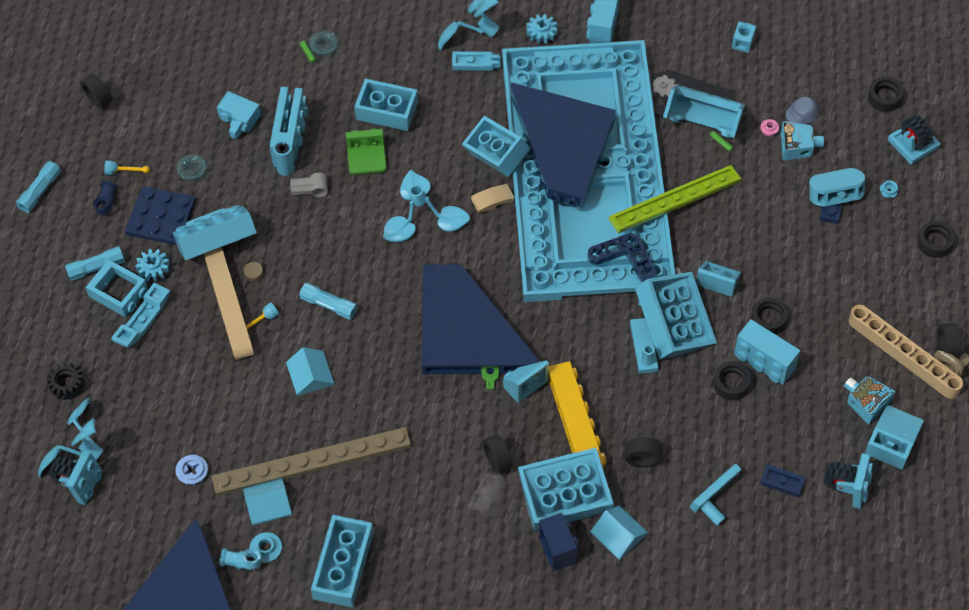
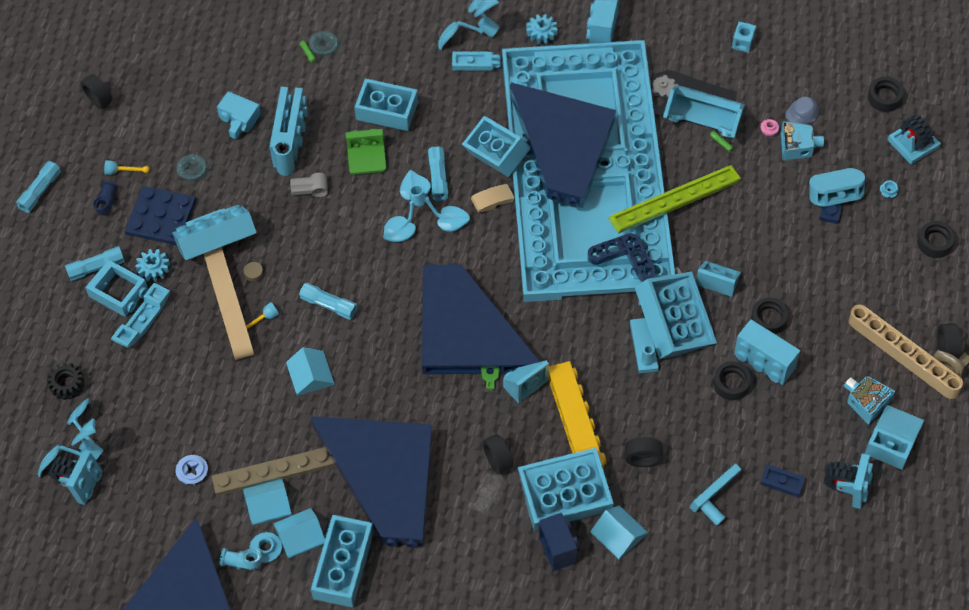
none -> medium azure slope [273,508,325,559]
none -> dark blue slope [311,416,432,548]
none -> medium azure axle [428,146,448,201]

